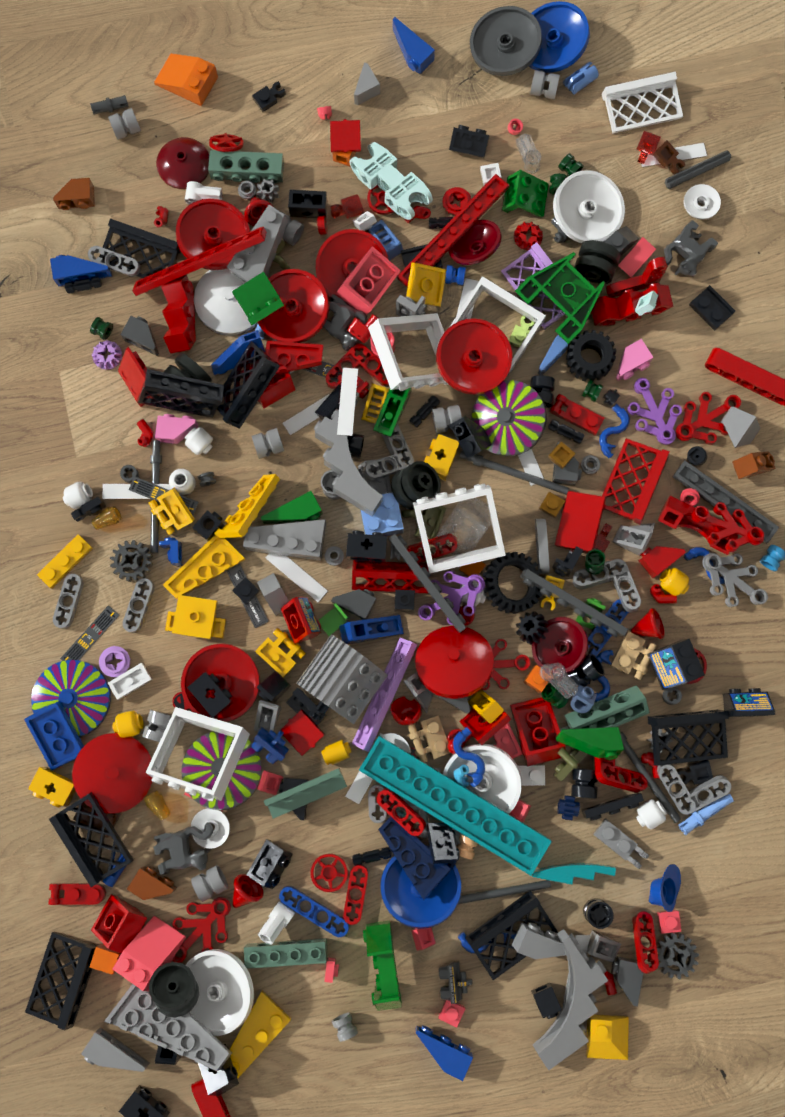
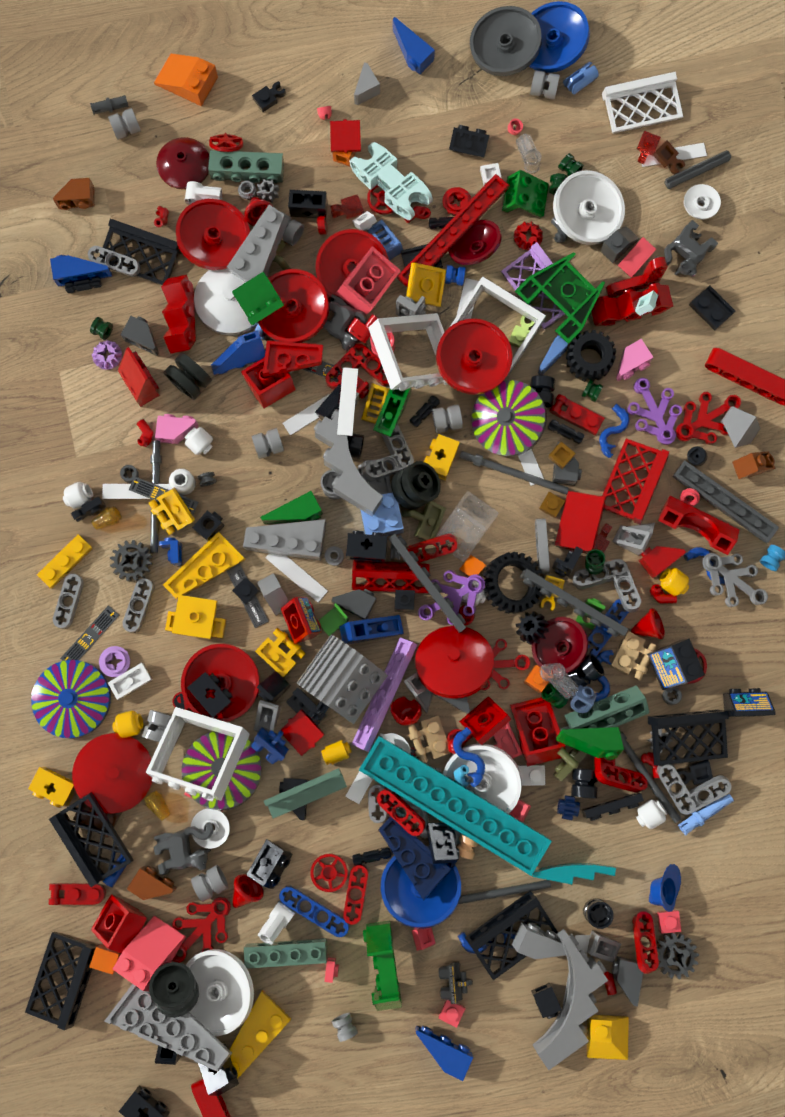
blue tile [24,701,84,771] -> none
light grey slope [81,1028,150,1072] -> none
red tile [132,227,267,296] -> none
black fence [138,369,224,418] -> none
yellow wing [214,474,280,538] -> none
black fence [217,341,280,429] -> none
coral plate [257,770,283,795] -> none
white window [413,484,506,573] -> none
black slope [450,416,492,458] -> none
yellow slope [468,690,504,723] -> none
pearl dark grey wheel [574,240,621,284] -> none
light grey plate [581,455,600,474] -> none
light grey hinge [593,819,649,869] -> none
black plate [603,389,620,406] -> none
red plant [692,502,764,552] -> none

